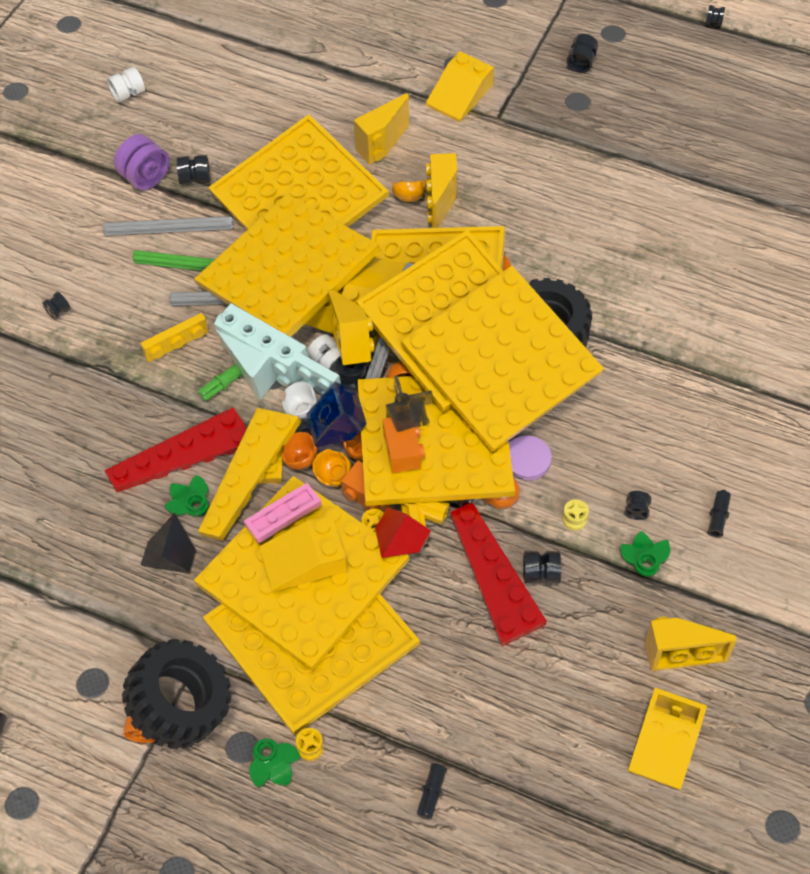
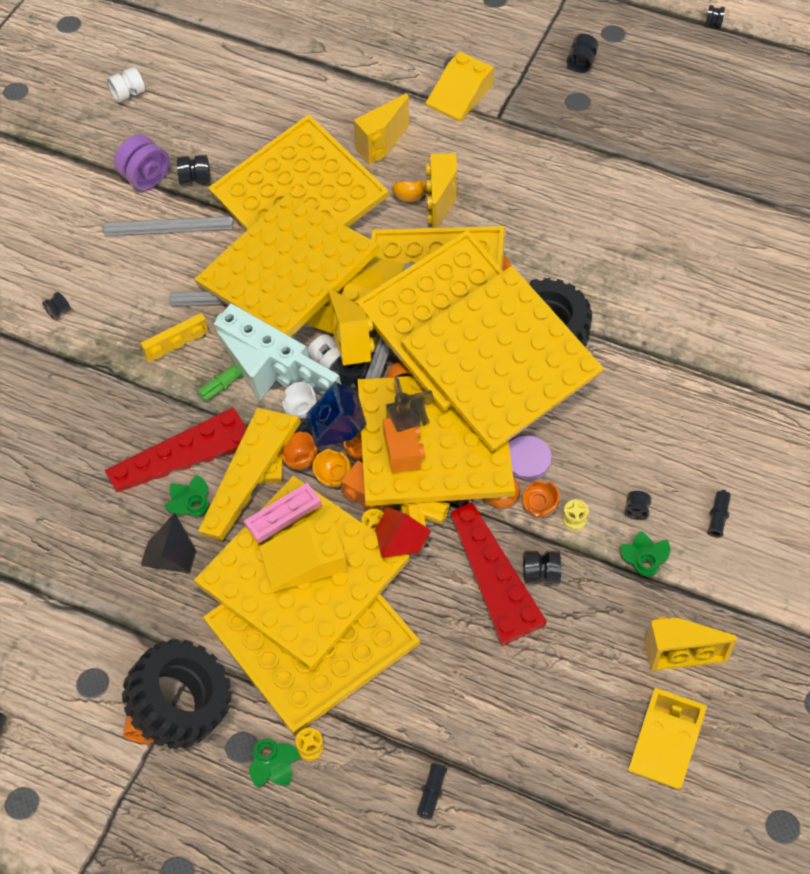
bright green axle [133,250,215,271] -> none
none -> orange hair [522,480,560,518]

